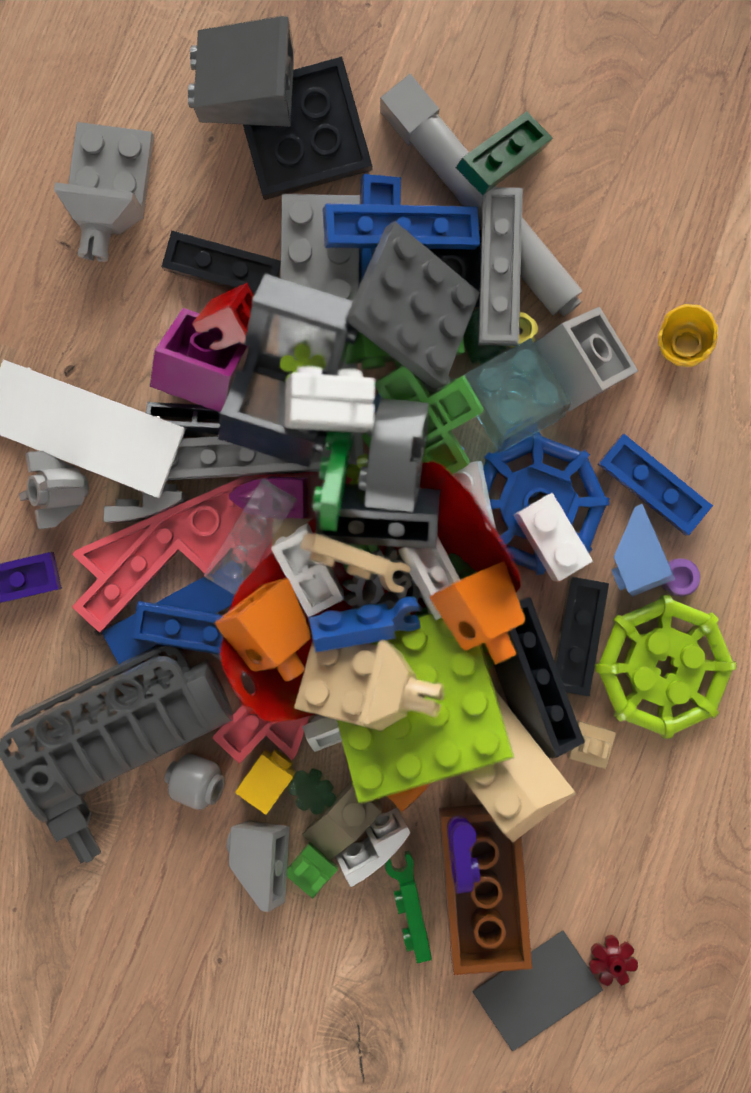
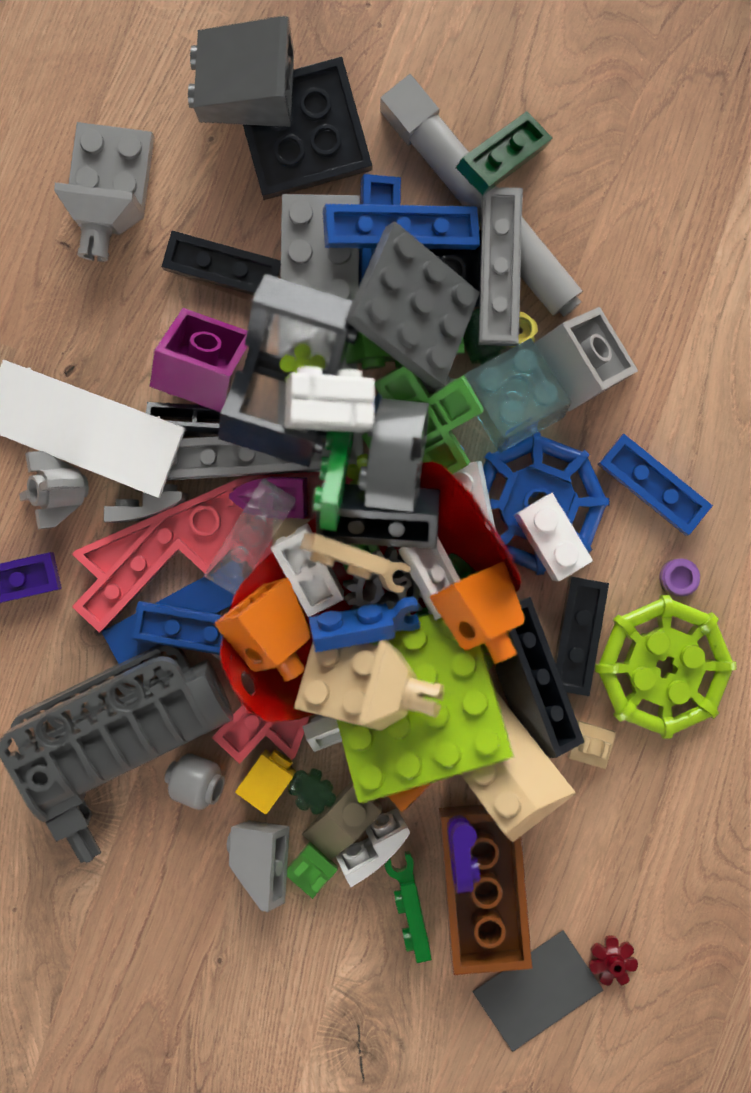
red hinge [192,283,254,350] -> none
medium blue slope [611,504,675,597] -> none
yellow hair [658,304,718,367] -> none

